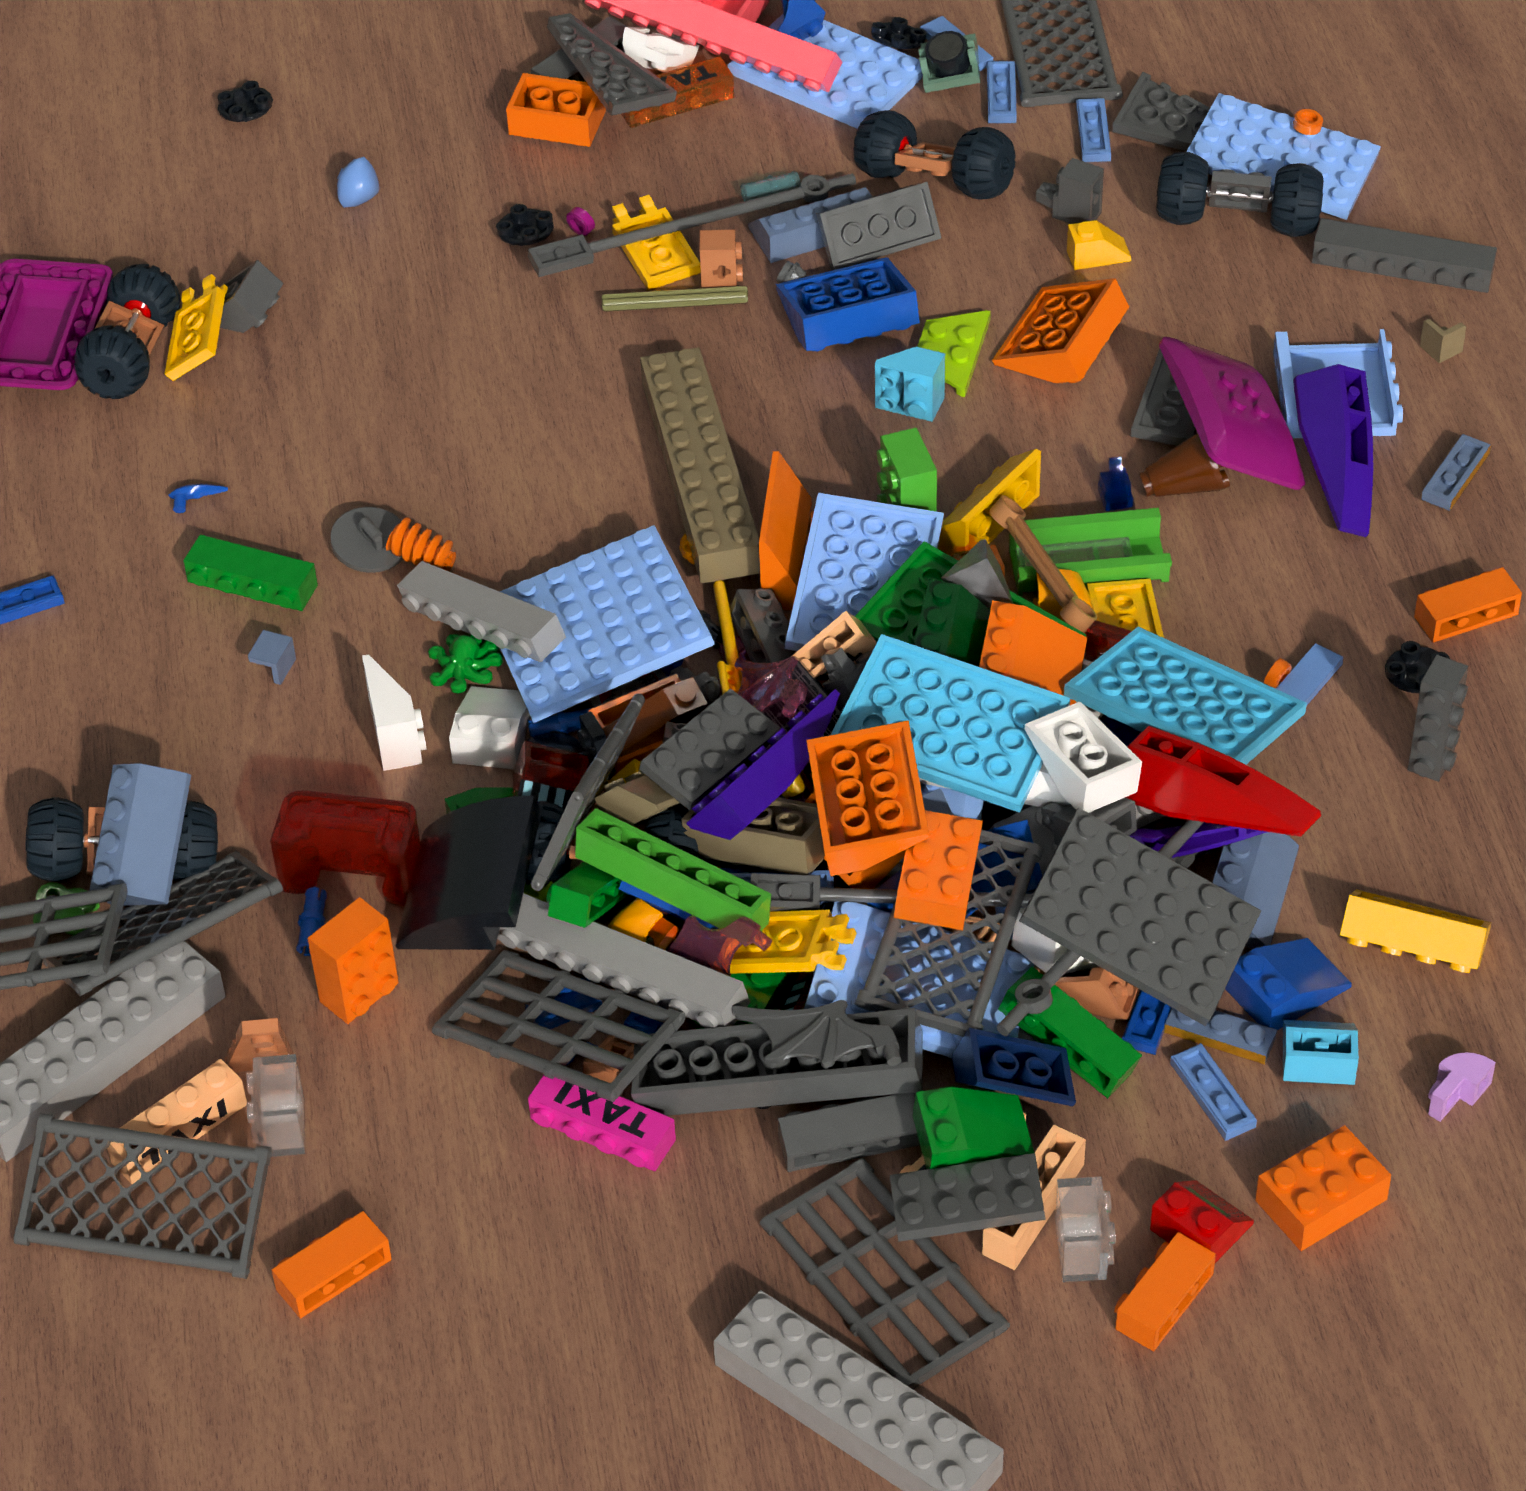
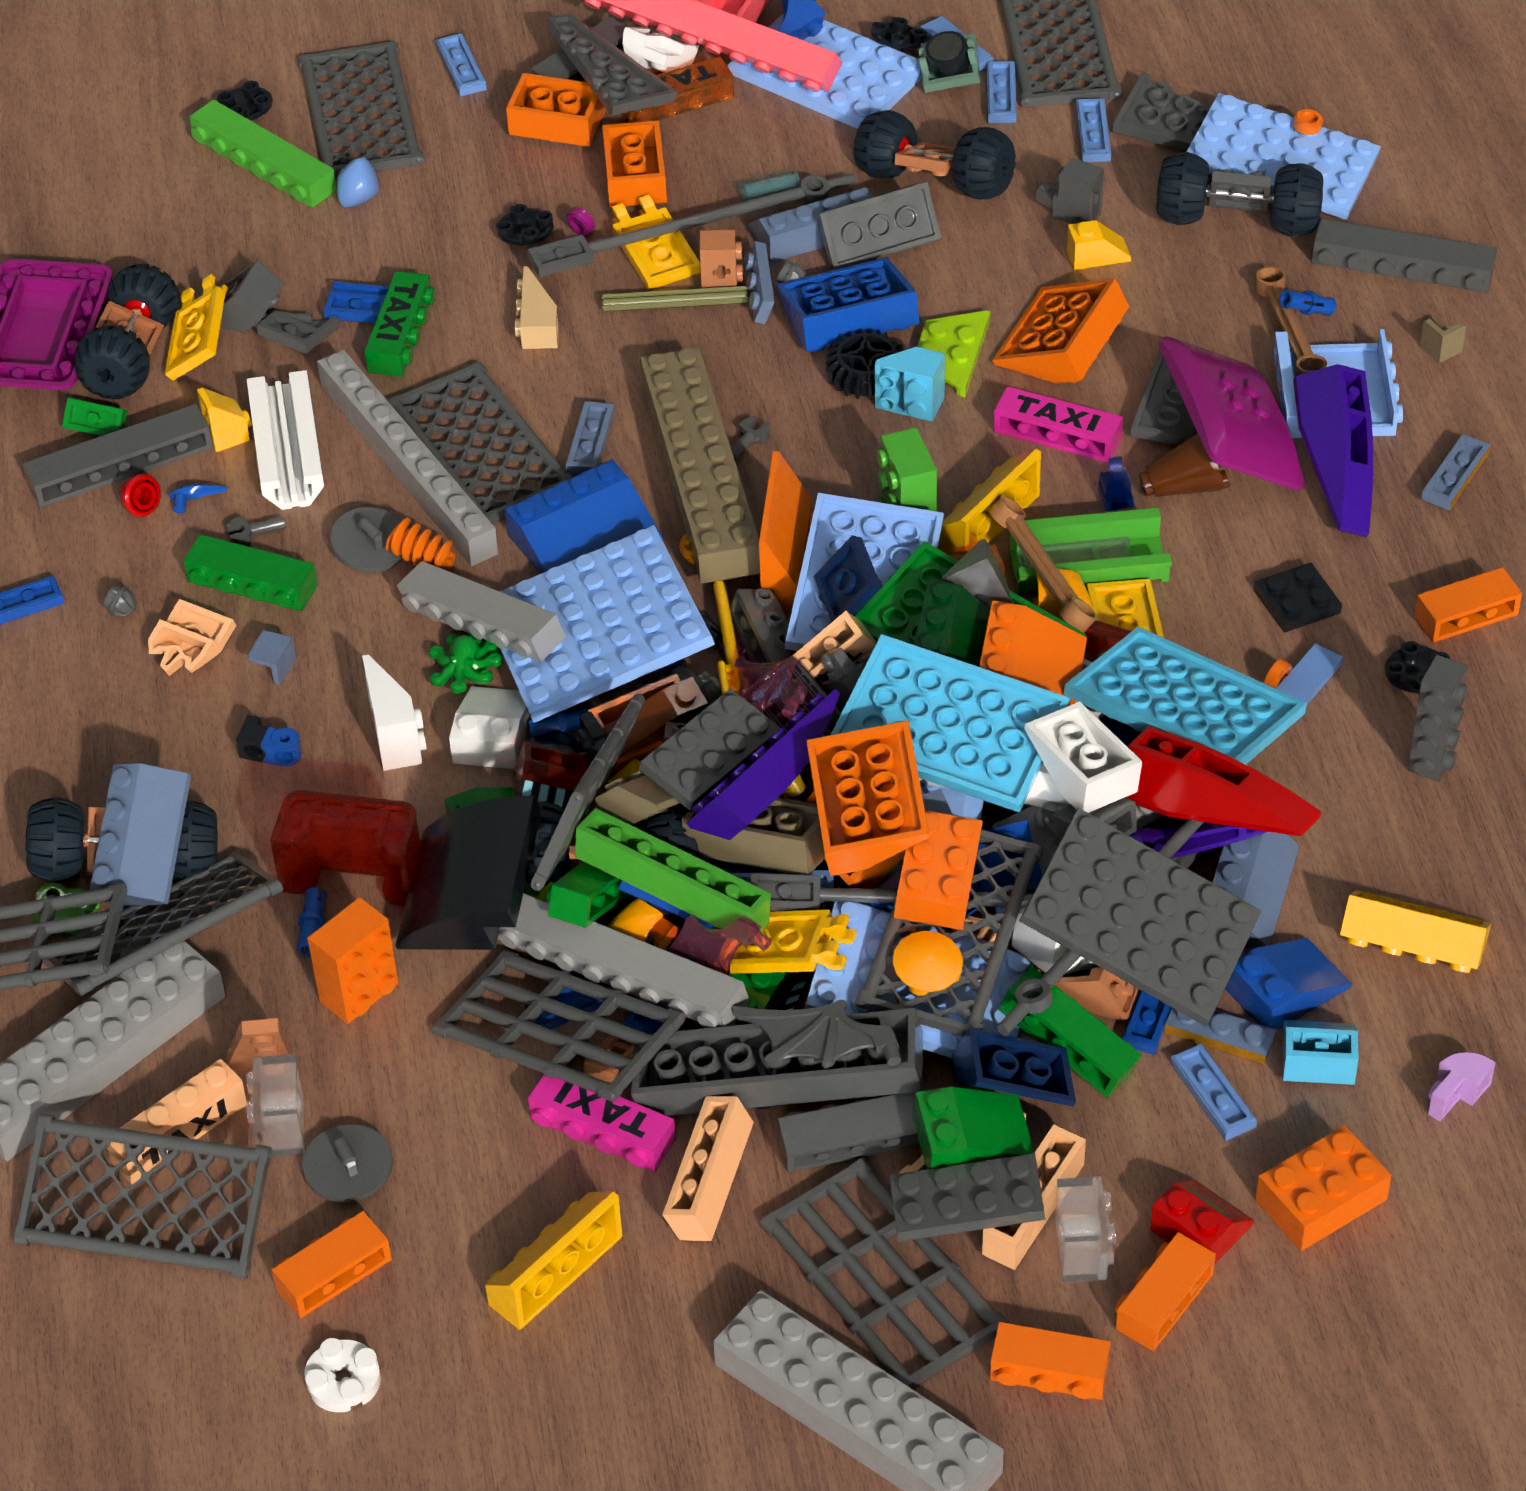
none -> dark grey brick [22,404,213,508]
none -> green plate [62,398,128,436]
none -> dark grey plate [103,585,136,617]
none -> red brick [119,474,161,517]
none -> light nougat plate [148,599,237,676]
none -> bright green brick [189,99,337,208]
none -> yellow slope [197,387,252,452]
none -> dark grey bar [226,516,286,547]
none -> leg [236,715,302,767]
none -> white piece [247,370,324,510]
none -> dark grey wing [257,311,339,354]
none -> dark grey door [298,41,425,179]
none -> dark grey shield [302,1124,393,1203]
none -> white plate [304,1338,381,1412]
none -> light grey brick [317,349,498,567]
none -> blue plate [324,281,389,323]
none -> green brick [365,271,436,377]
none -> dark grey door [387,362,574,524]
none -> medium blue tile [436,33,487,97]
none -> yellow slope [485,1191,623,1330]
none -> blue slope [505,459,663,574]
none -> tan slope [515,266,559,349]
none -> sand blue plate [566,401,615,475]
none -> orange brick [602,120,667,208]
none -> light nougat brick [662,1096,754,1241]
none -> dark grey bar [731,416,769,462]
none -> sand blue plate [743,241,775,324]
none -> dark blue tile [813,535,883,623]
none -> black gear [826,329,904,400]
none -> light orange dish [892,931,963,996]
none -> orange brick [990,1322,1111,1400]
none -> dark pink brick [994,386,1123,463]
none -> black plate [1254,562,1342,633]
none -> medium nougat piece [1256,266,1327,376]
none -> blue pin [1279,289,1336,316]

